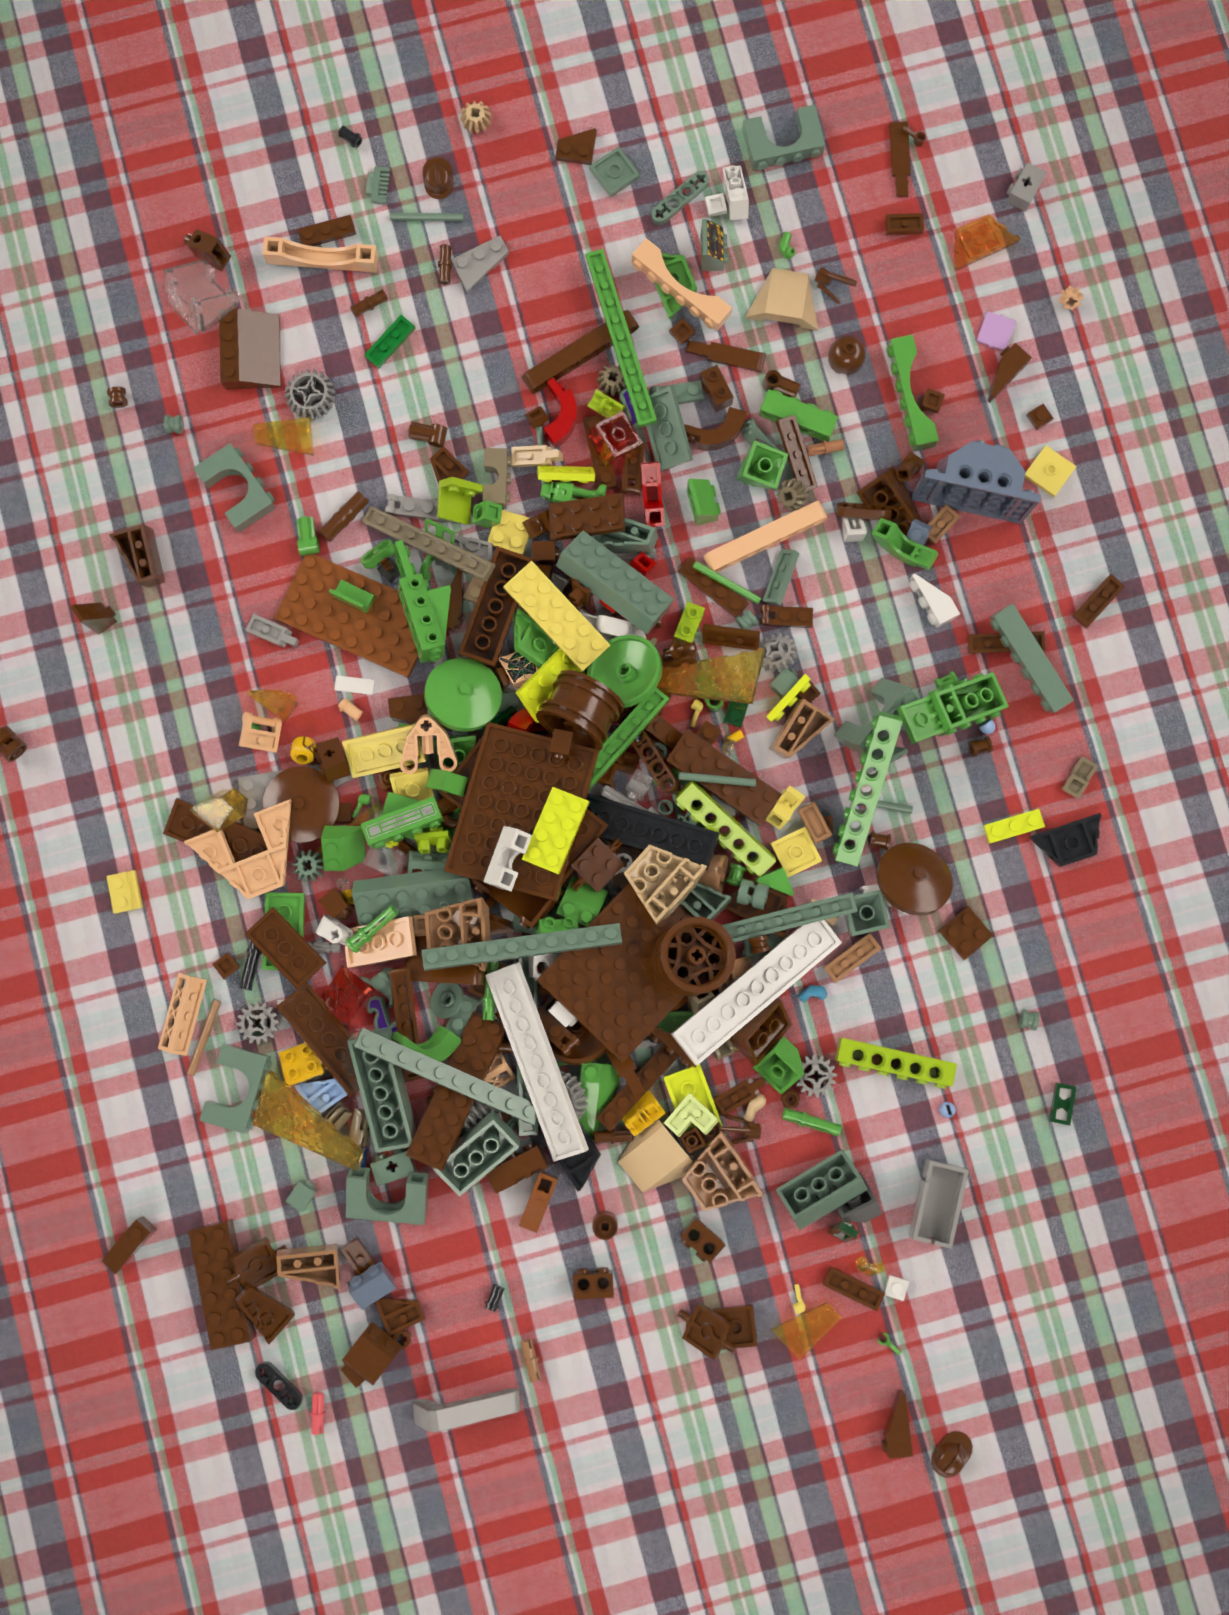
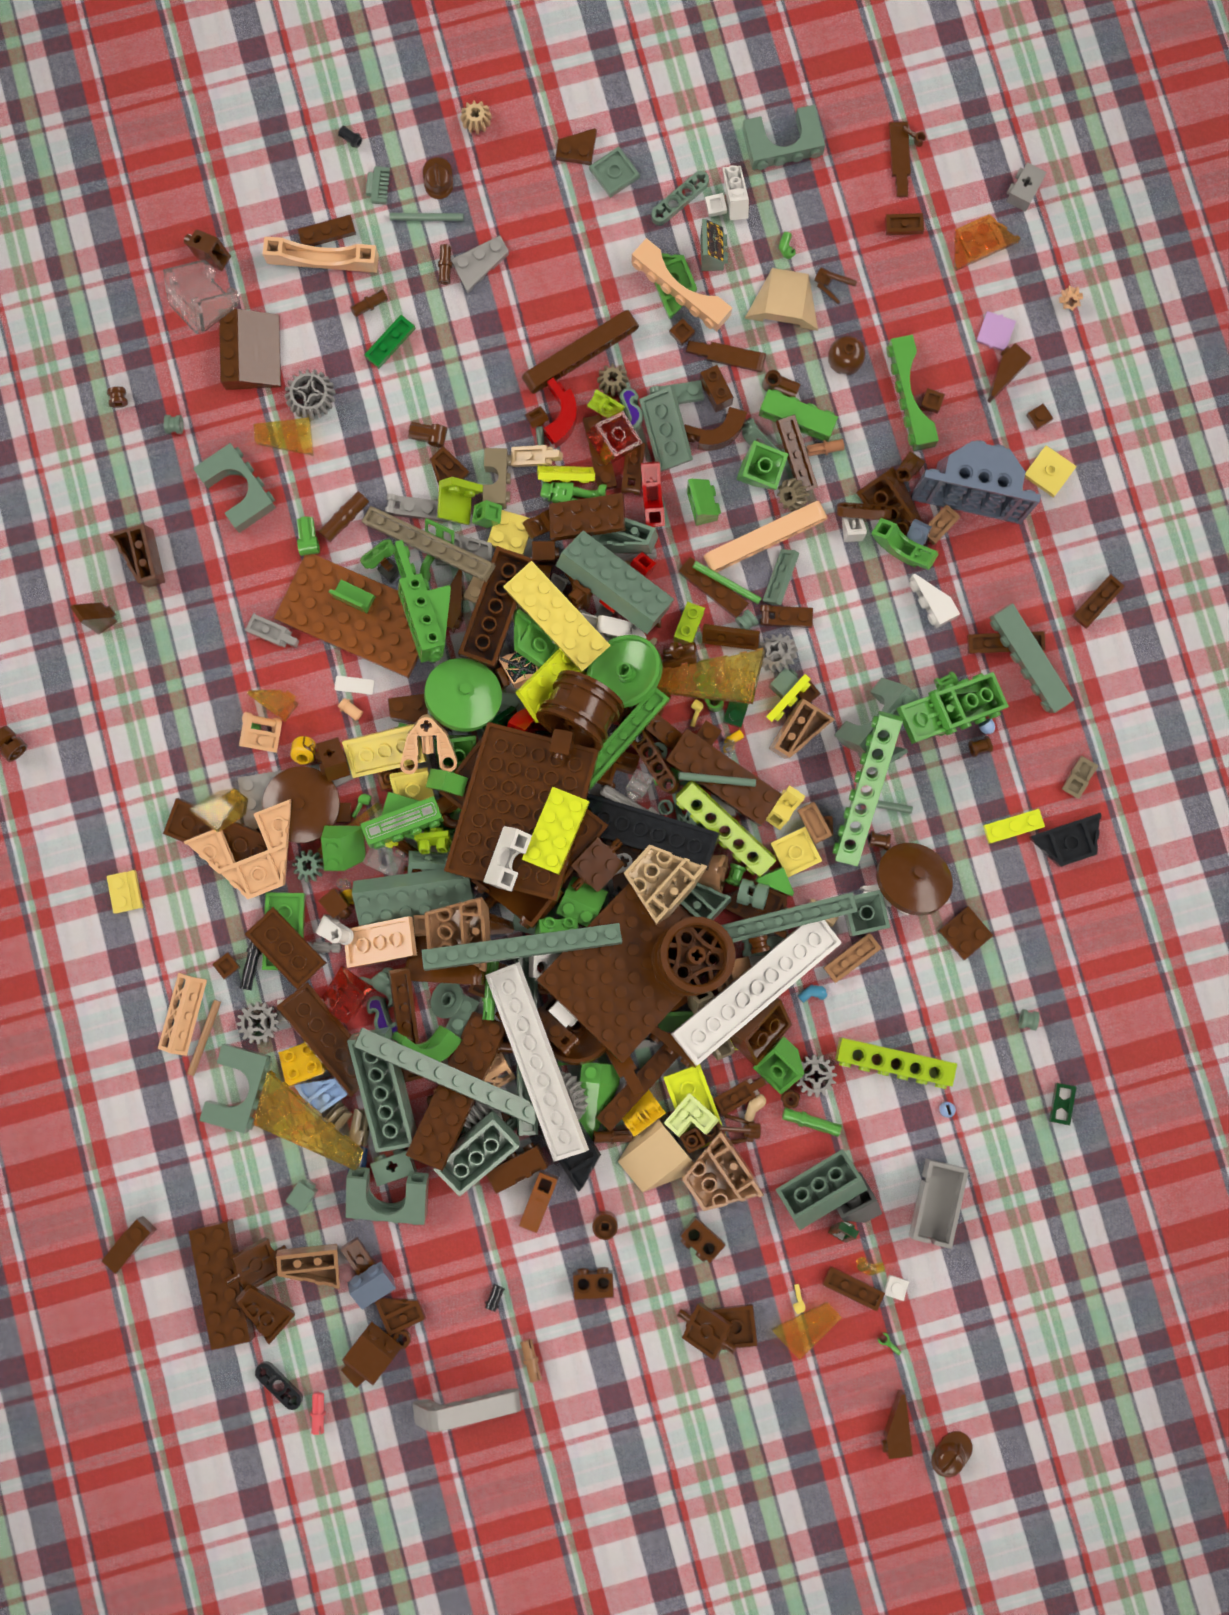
bright green pin [346,905,399,953] -> none
bright green plate [585,249,657,428] -> none

